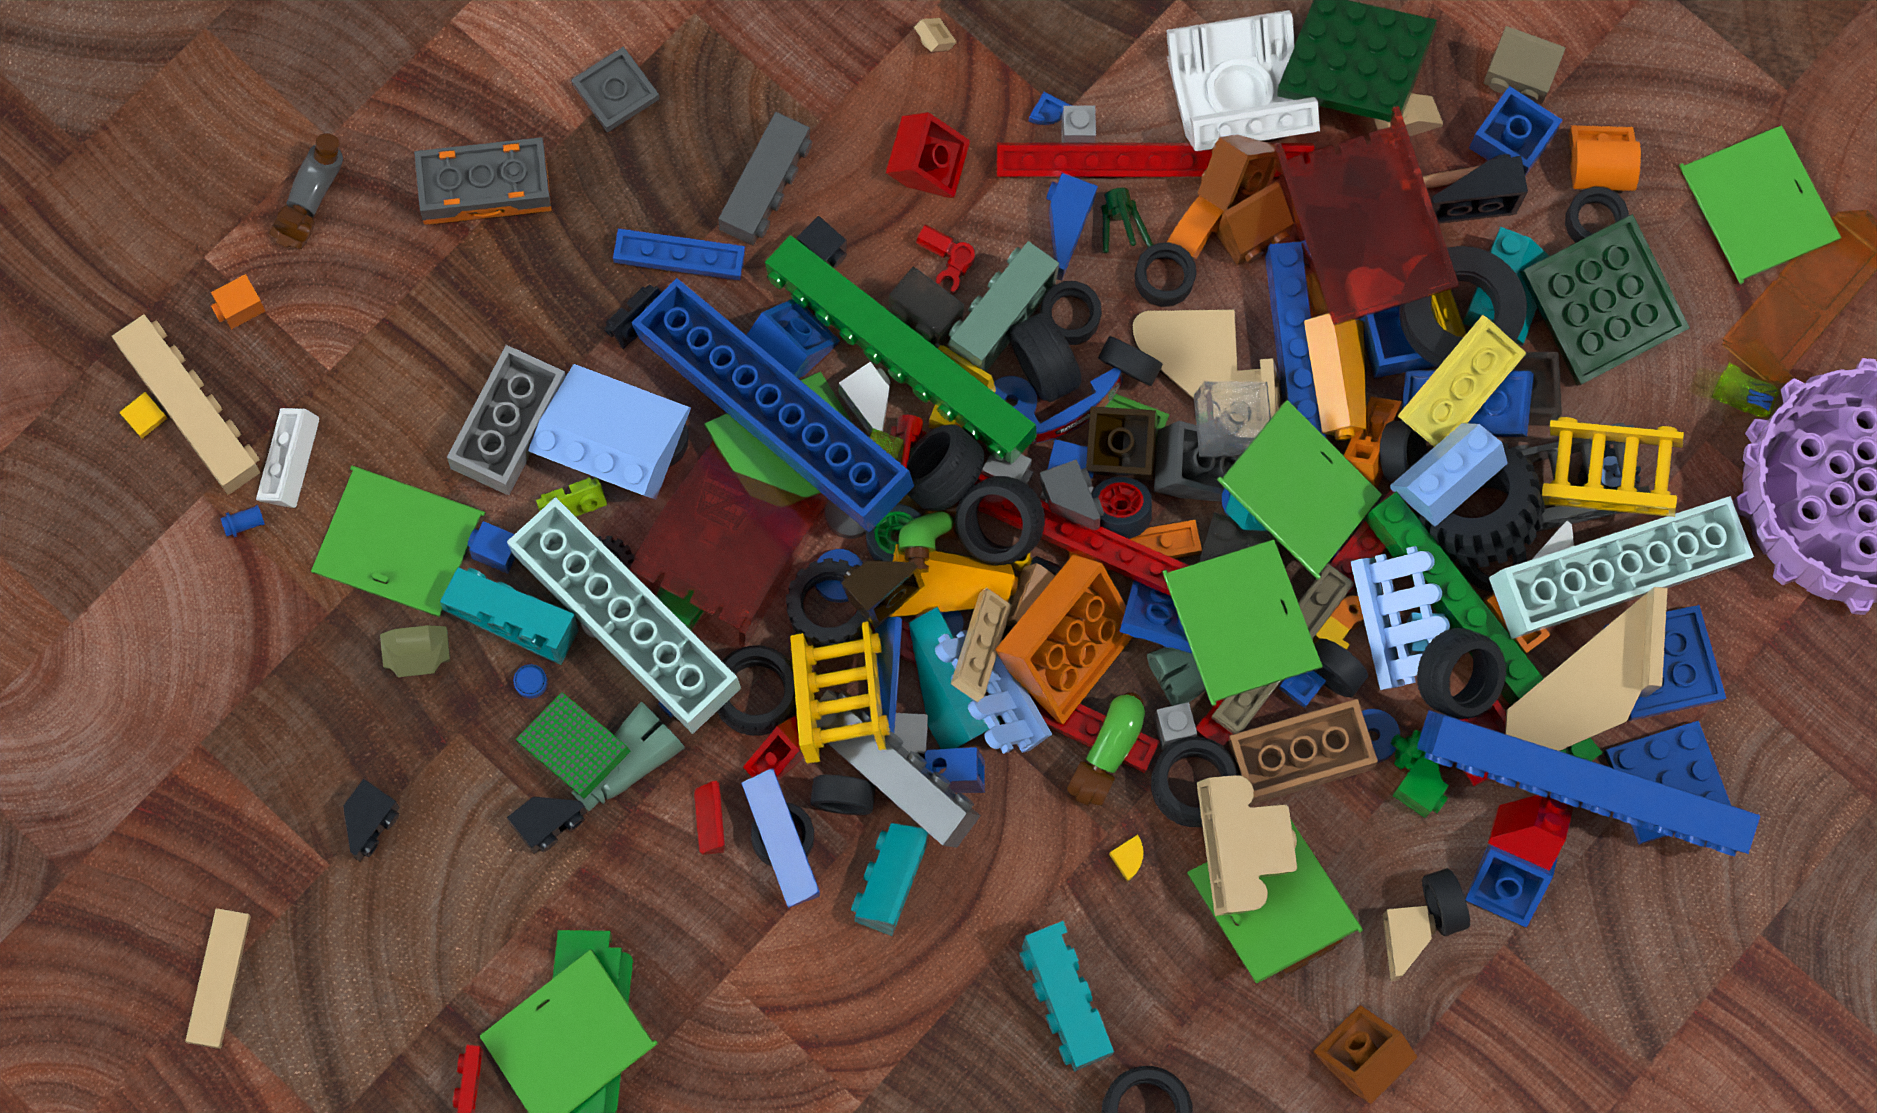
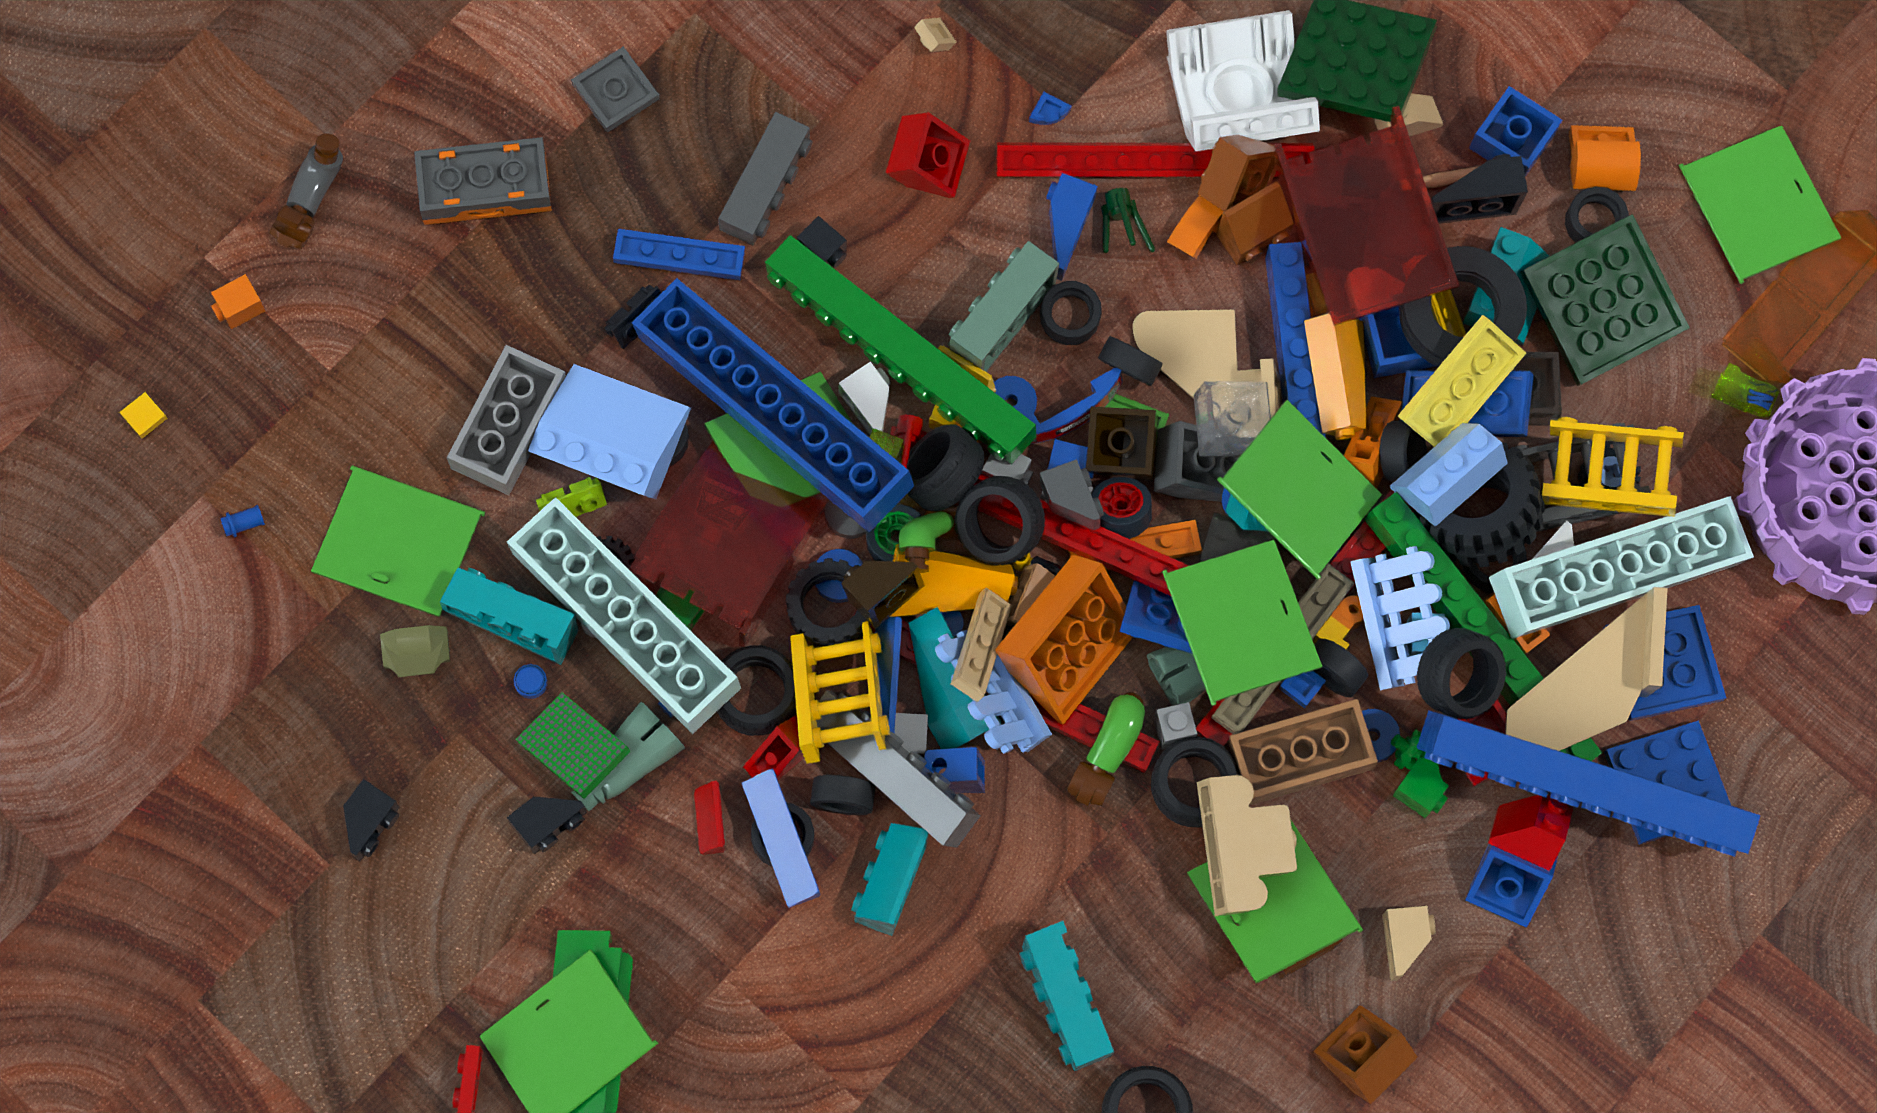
tan brick [112,314,260,495] -> none
tan tile [185,908,251,1049] -> none
white slope [256,408,319,508] -> none
blue brick [467,521,516,574] -> none
blue slope [746,299,840,379] -> none
clear smoke brick [888,266,964,348] -> none
red bar [916,224,975,295] -> none
black tyre [1010,313,1082,402] -> none
light grey brick [1061,106,1096,143] -> none
yellow tile [1109,835,1143,882] -> none
black tyre [1134,242,1197,307] -> none
black tyre [1422,868,1470,936] -> none
dark tan slope [1483,26,1566,105] -> none

